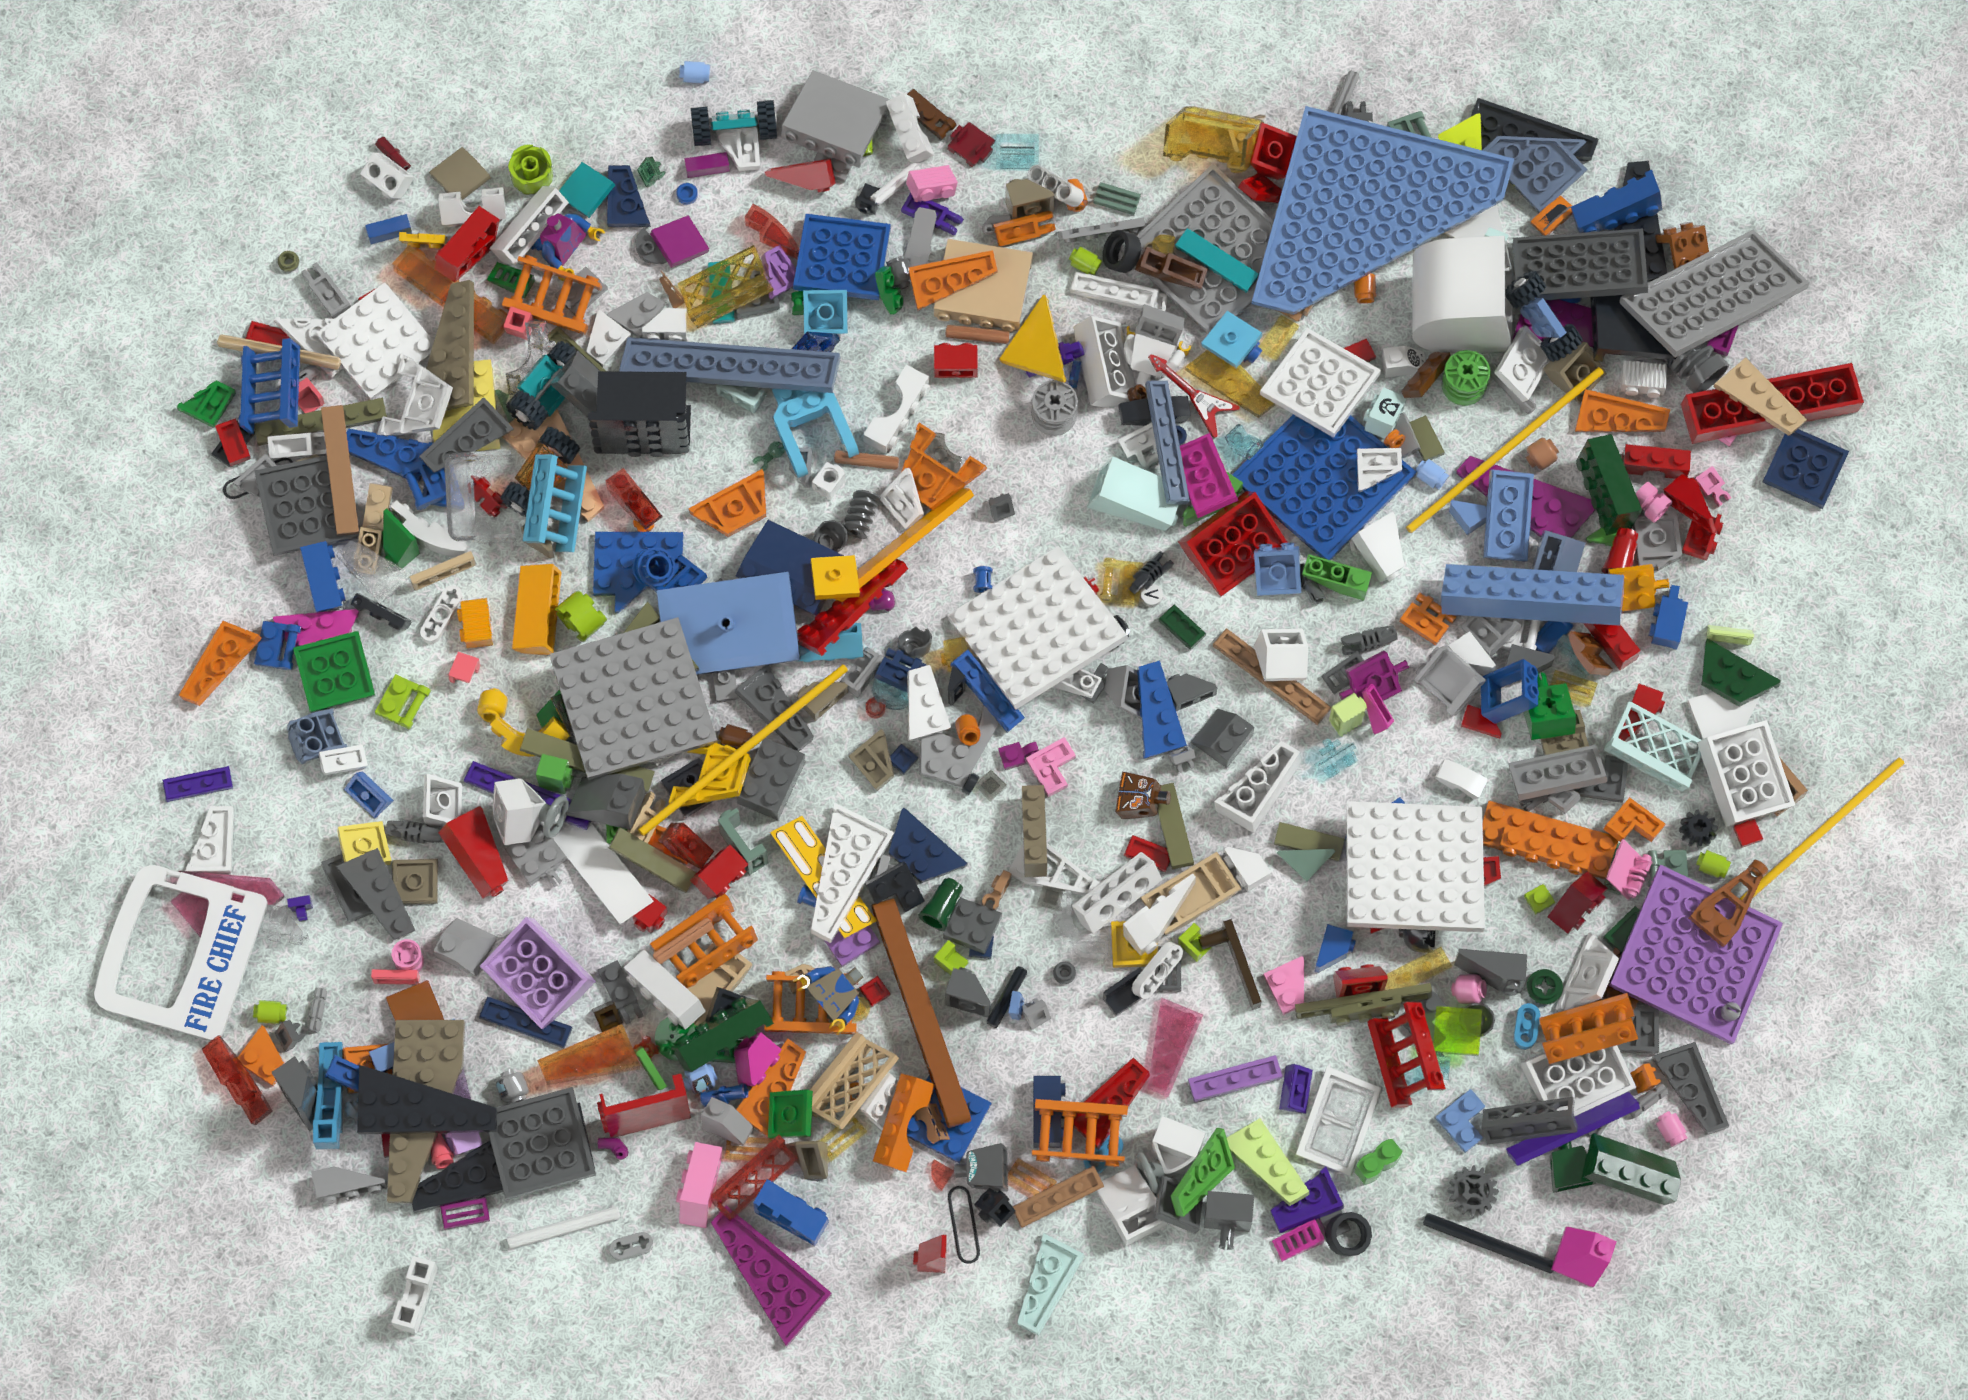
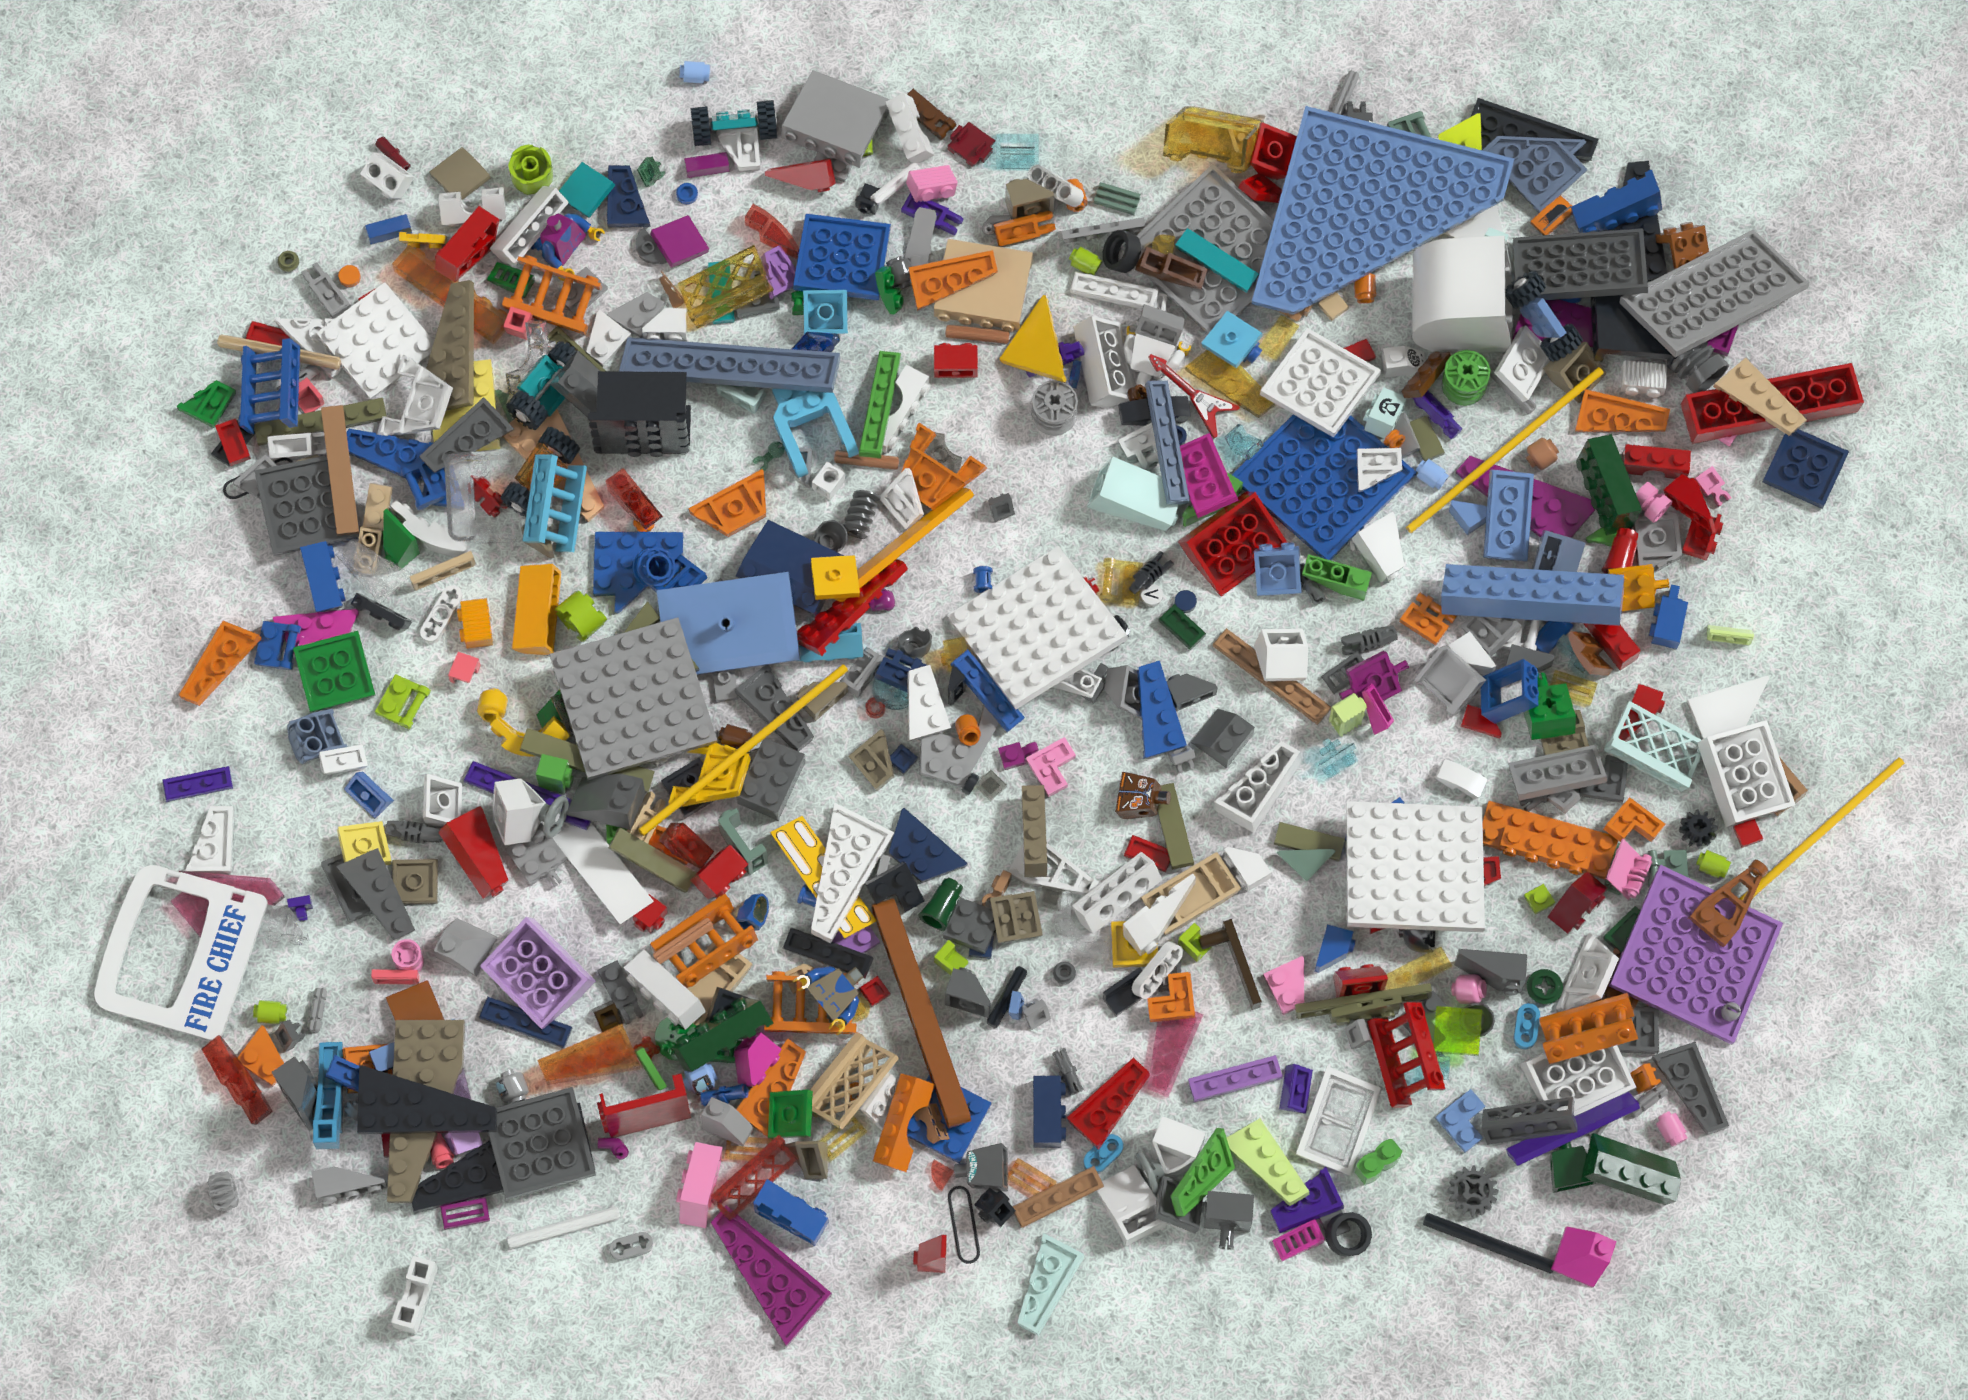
orange fence [1032,1099,1128,1167] -> none
dark green wing [1701,638,1781,707] -> none
none -> light grey gear [208,1171,239,1212]
none -> orange tile [338,265,361,287]
none -> blue rock [736,893,769,931]
none -> black tile [783,927,874,979]
none -> bright green tile [859,351,901,459]
none -> dark tan slope [990,891,1043,943]
none -> dark grey pin [1052,1048,1084,1095]
none -> orange plate [1147,972,1195,1022]
none -> dark blue tile [1174,590,1197,613]
none -> tan tile [1318,292,1349,321]
none -> light grey tile [1344,1019,1372,1049]
none -> dark purple hinge [1412,390,1463,439]

